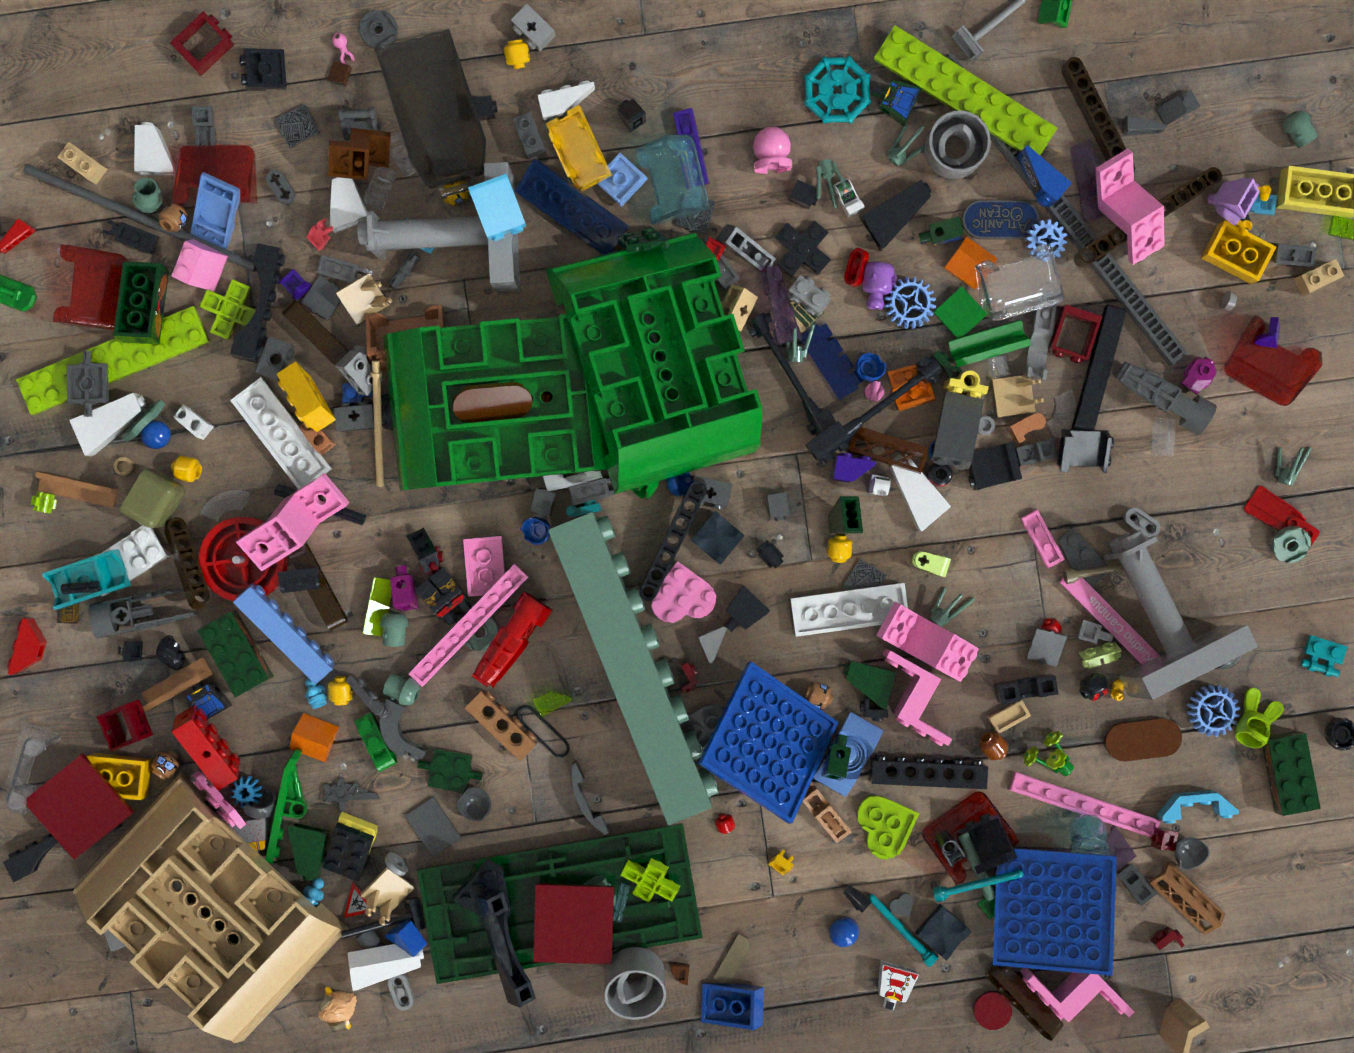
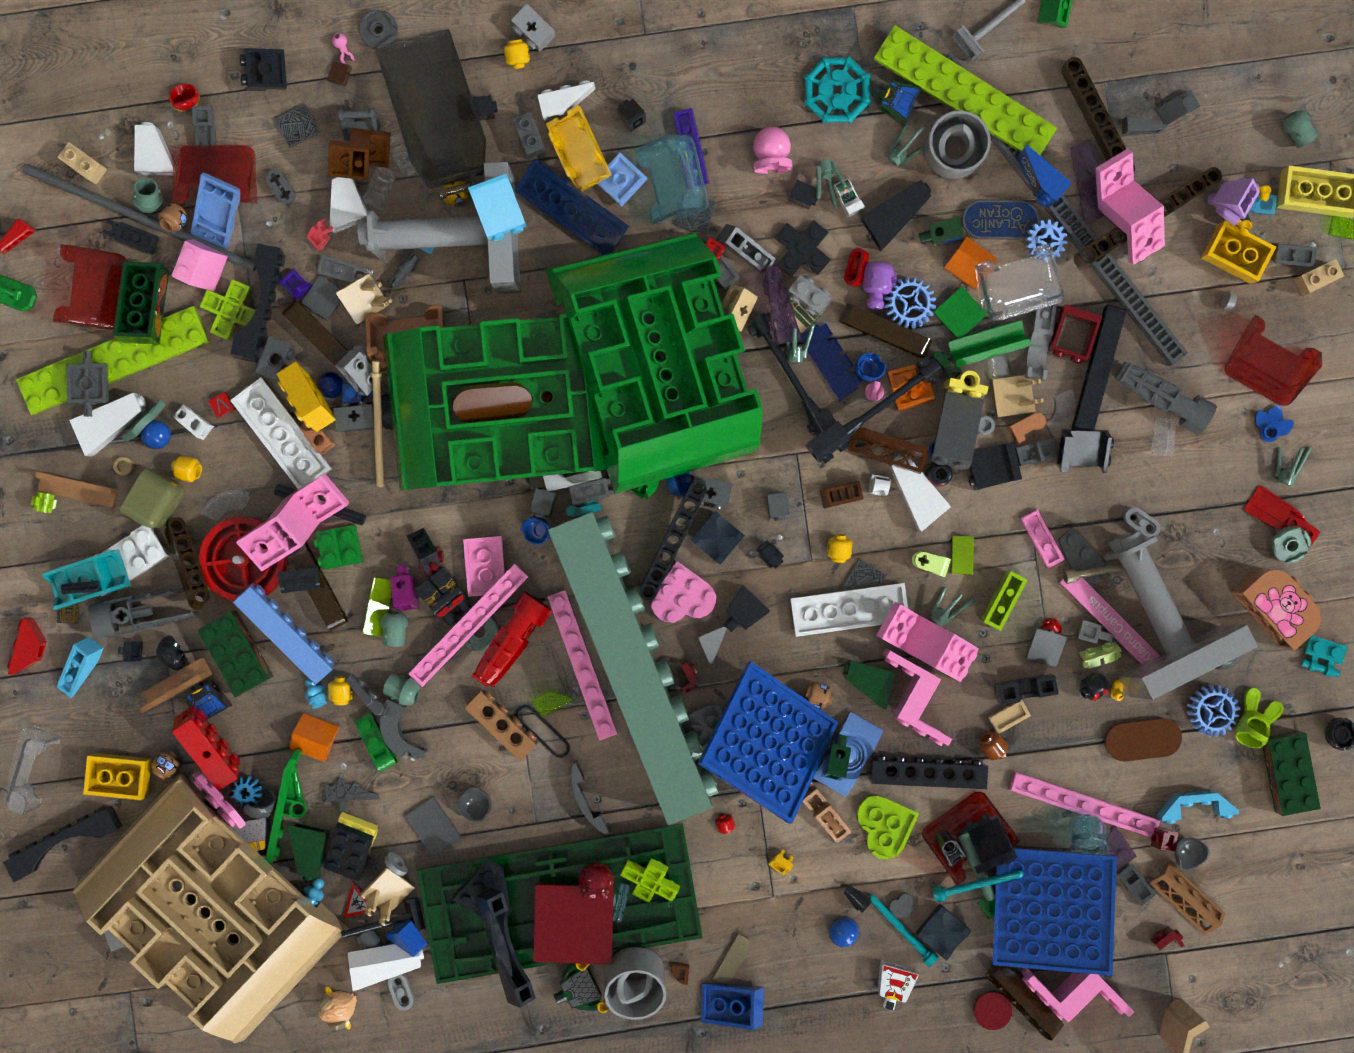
dark red tile [23,753,134,860] -> none
dark red window [96,699,153,752] -> none
dark red window [170,11,235,76] -> none
dark green plate [417,748,483,793] -> none
dark green wing [617,226,669,253] -> none
dark green slope [828,496,863,534] -> none
dark purple slope [830,453,876,482] -> none
black bracket [860,696,888,721] -> none
lime plant [1024,731,1074,776] -> none
magenta hand [1181,356,1217,395] -> none
dark purple tile [1254,317,1280,348] -> none
none -> medium azure slope [56,637,104,698]
none -> red hair [169,83,200,112]
none -> red tile [208,392,235,418]
none -> green plate [313,525,364,570]
none -> clear blue brick [317,372,343,398]
none -> bright pink plate [547,590,618,741]
none -> torso [553,963,610,1013]
none -> dark red hair [579,863,614,900]
none -> reddish brown slope [820,481,864,509]
none -> dark brown beam [839,303,932,359]
none -> lime slope [952,536,974,575]
none -> lime brick [980,570,1028,631]
none -> nougat brick [1230,569,1321,651]
none -> blue plate [1255,405,1294,442]

